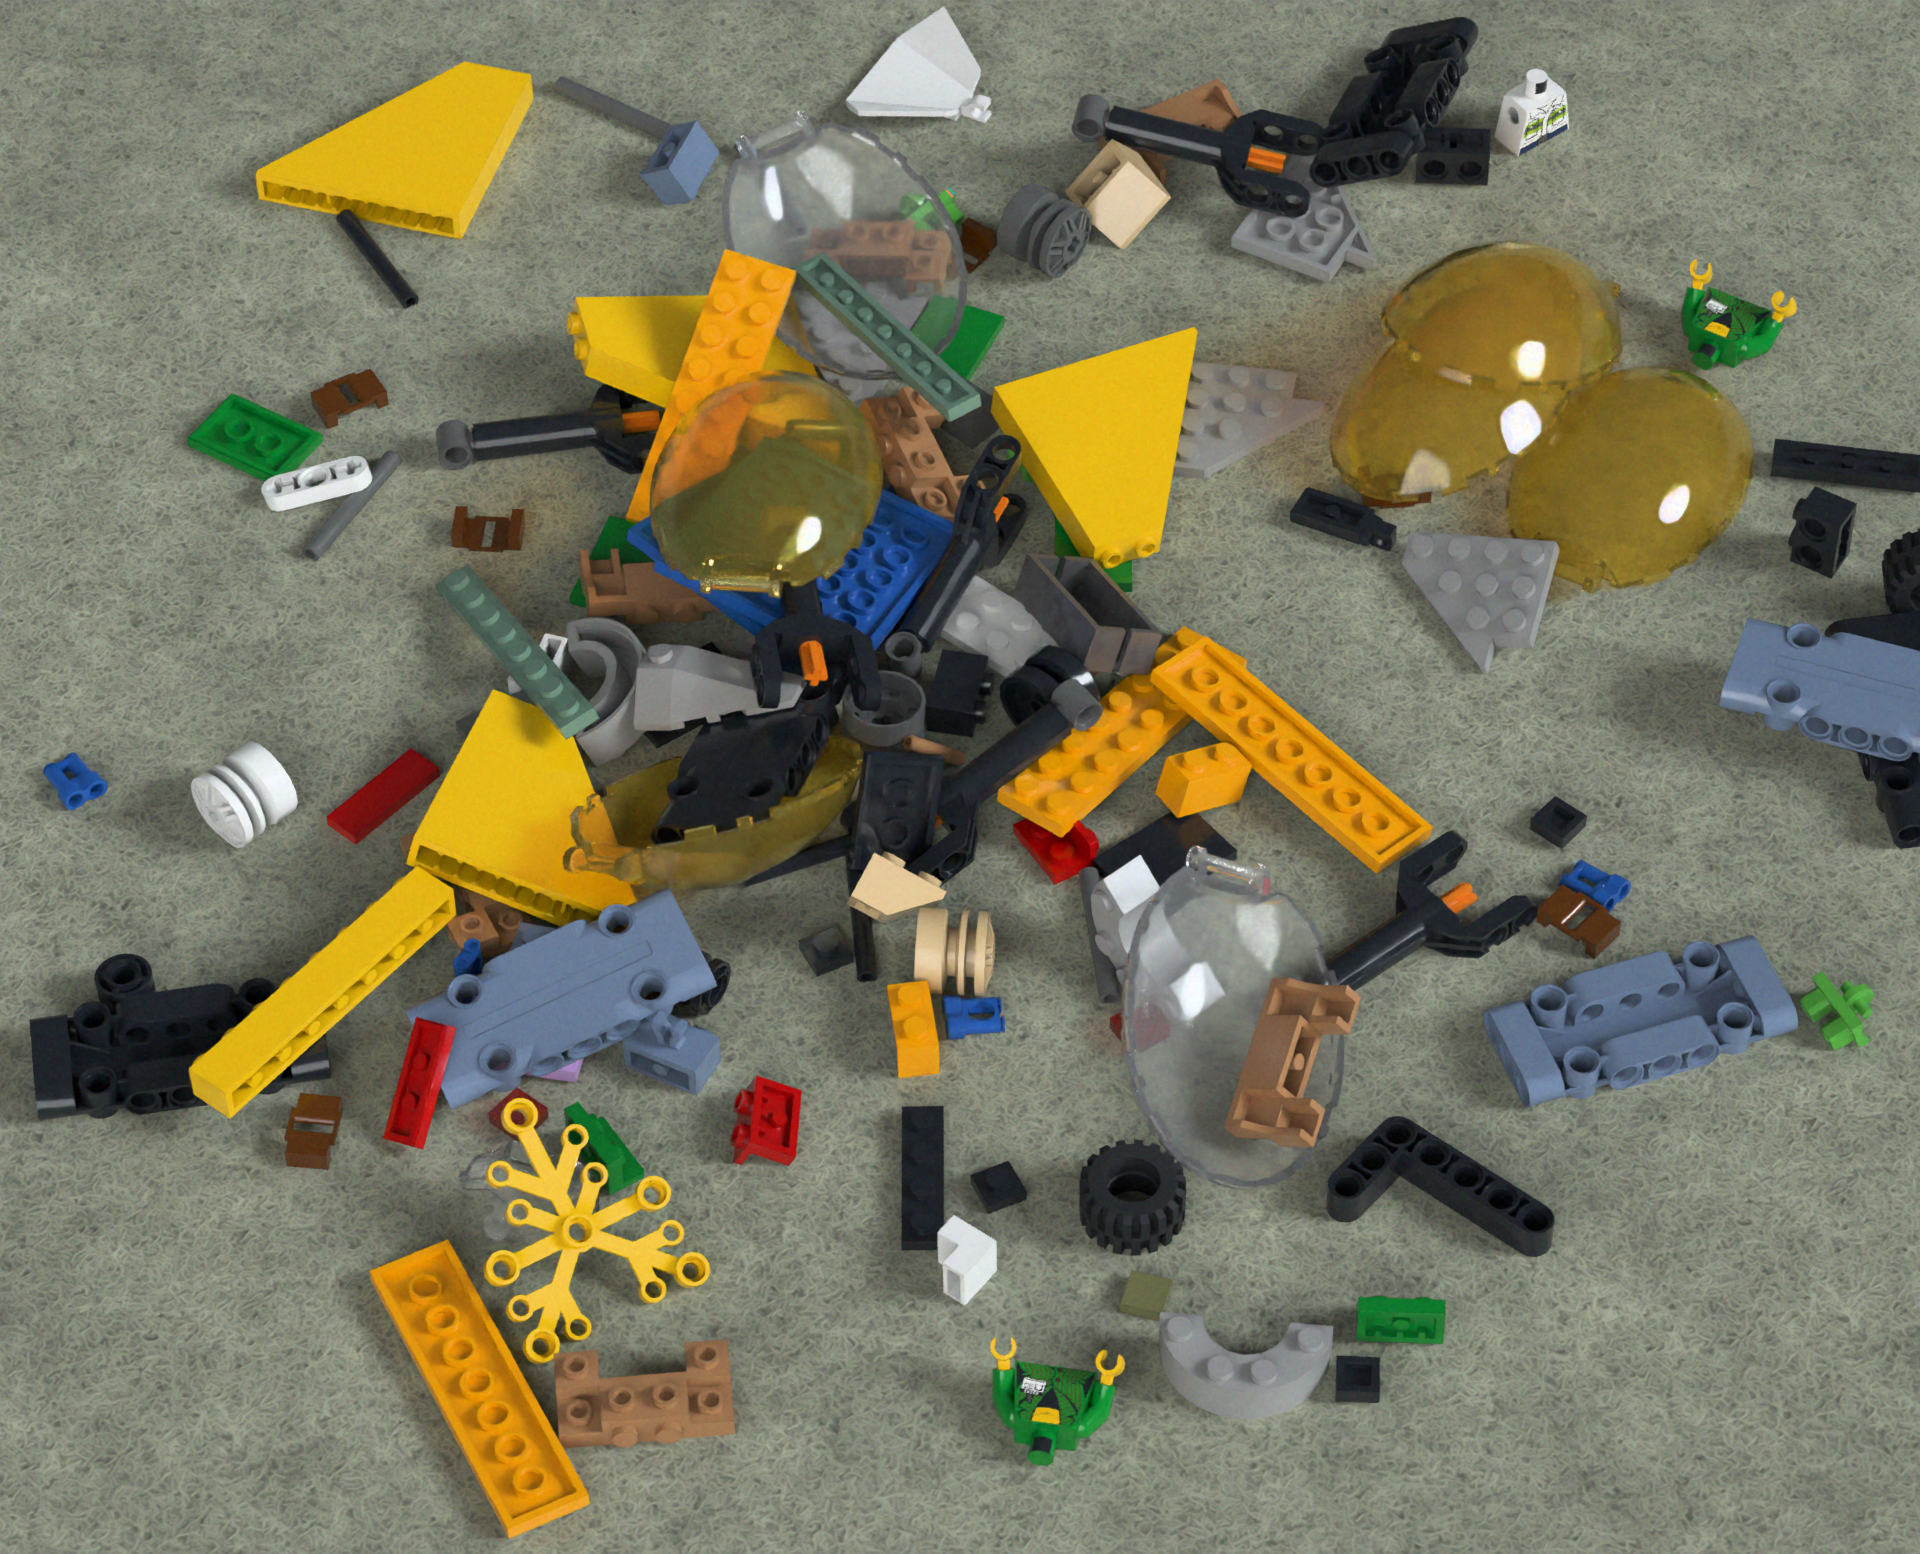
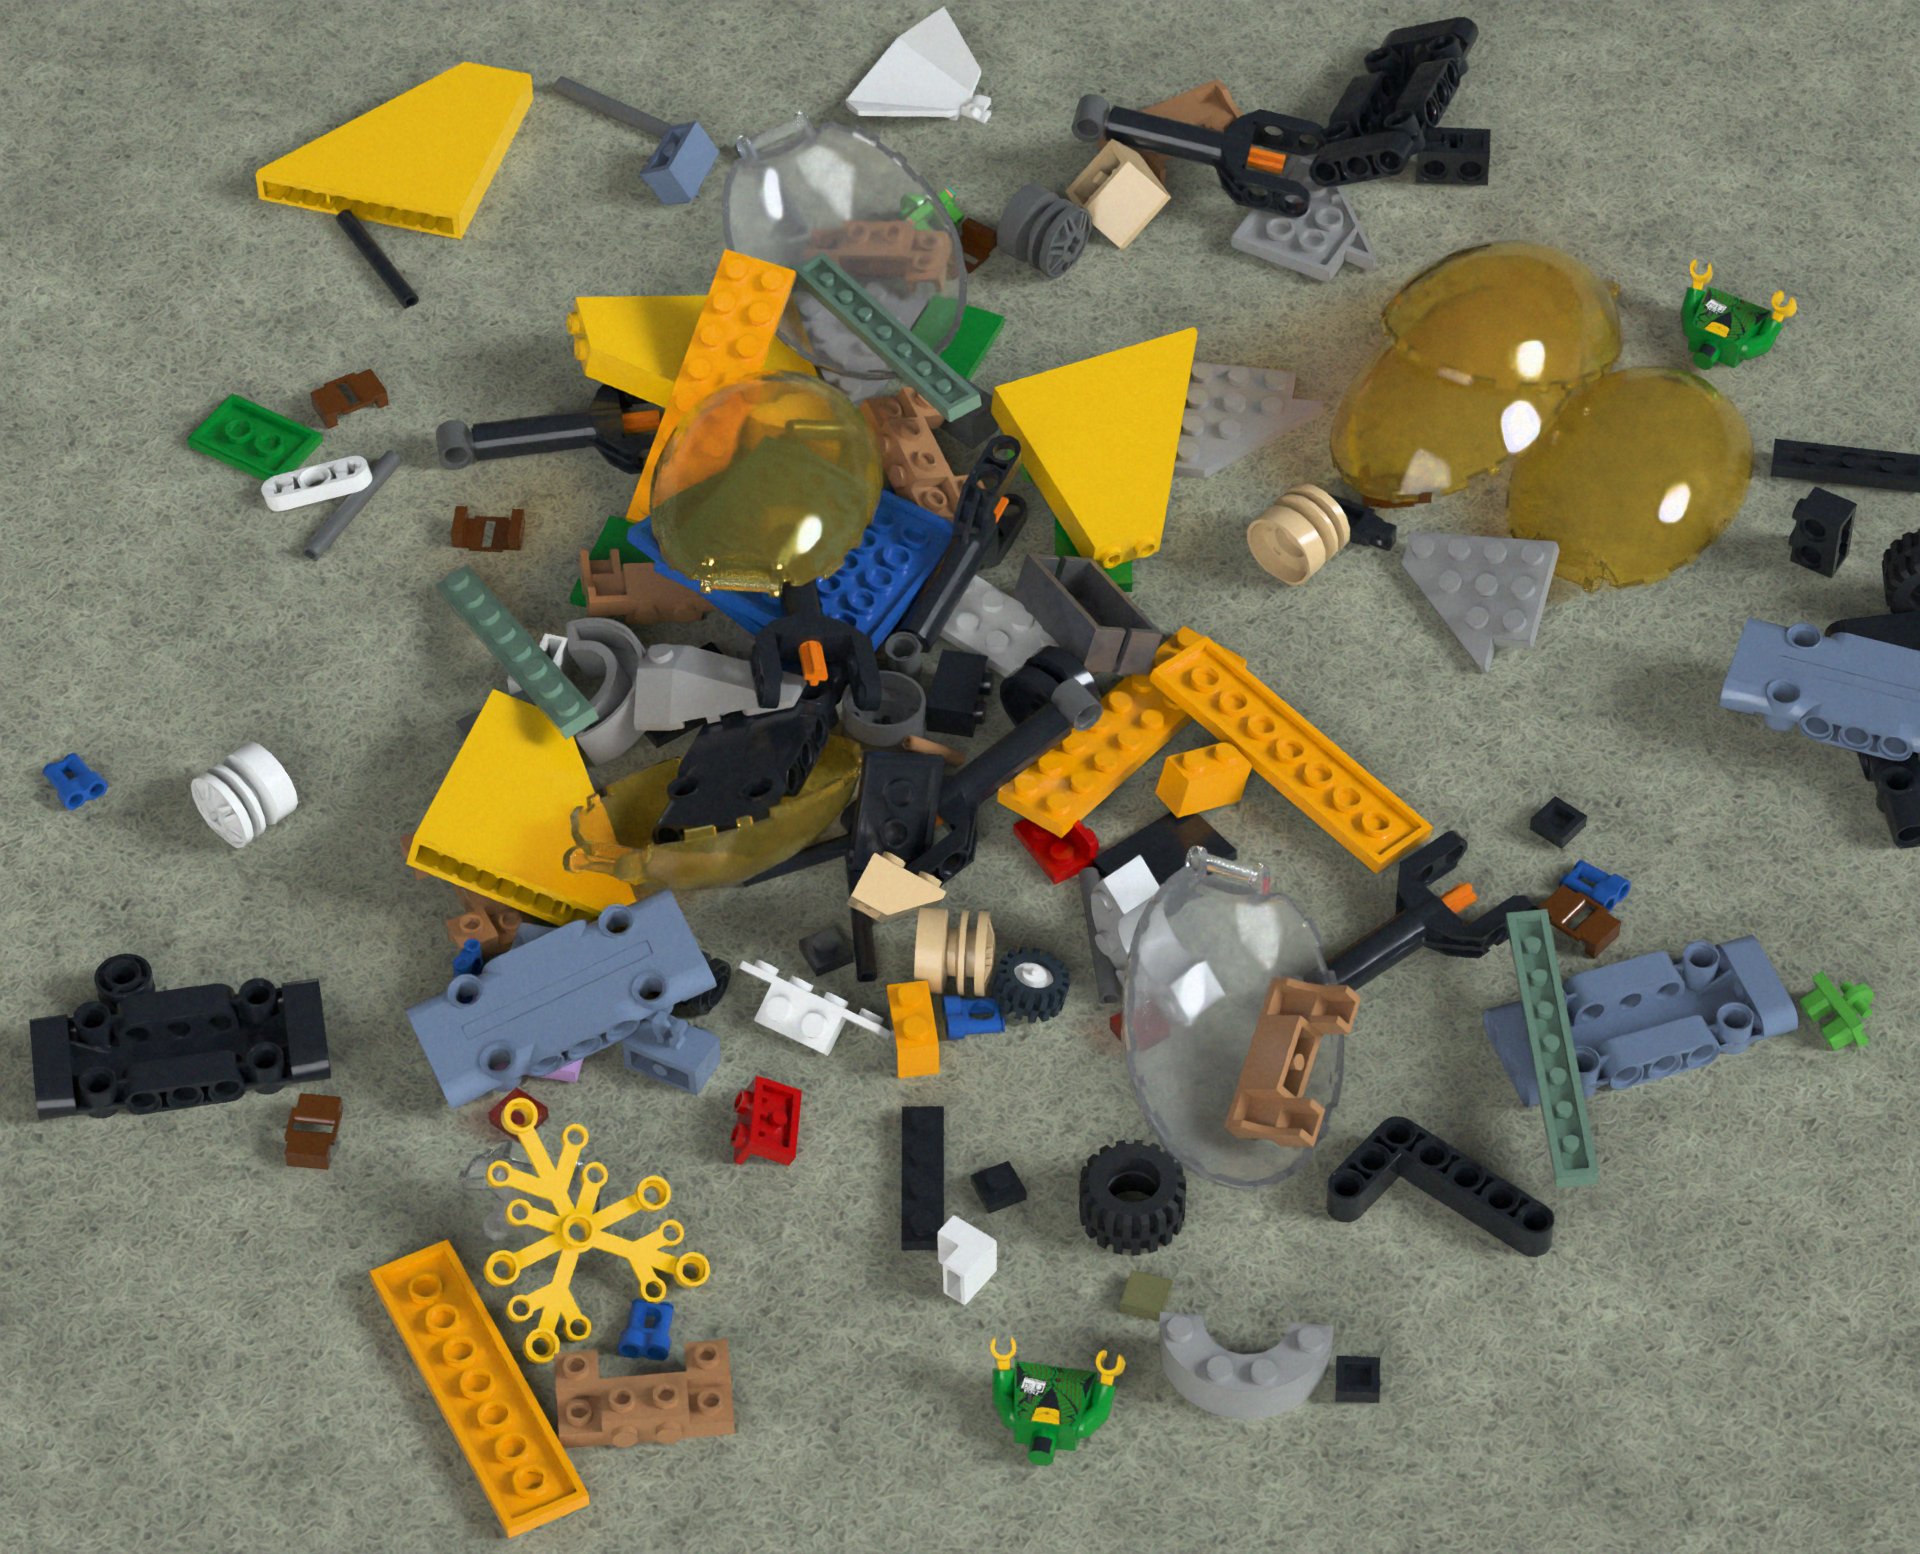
yellow brick [189,866,457,1119] -> none
red tile [326,748,440,845] -> none
red tile [383,1017,456,1149] -> none
green bracket [564,1102,645,1195] -> none
green bracket [1356,1295,1446,1344] -> none
white torso [1494,69,1569,157] -> none
none -> blue piece [617,1299,674,1361]
none -> white bracket [738,959,891,1056]
none -> black wheel [991,947,1071,1023]
none -> tan wheel [1247,483,1350,586]
none -> sand green plate [1506,909,1599,1188]

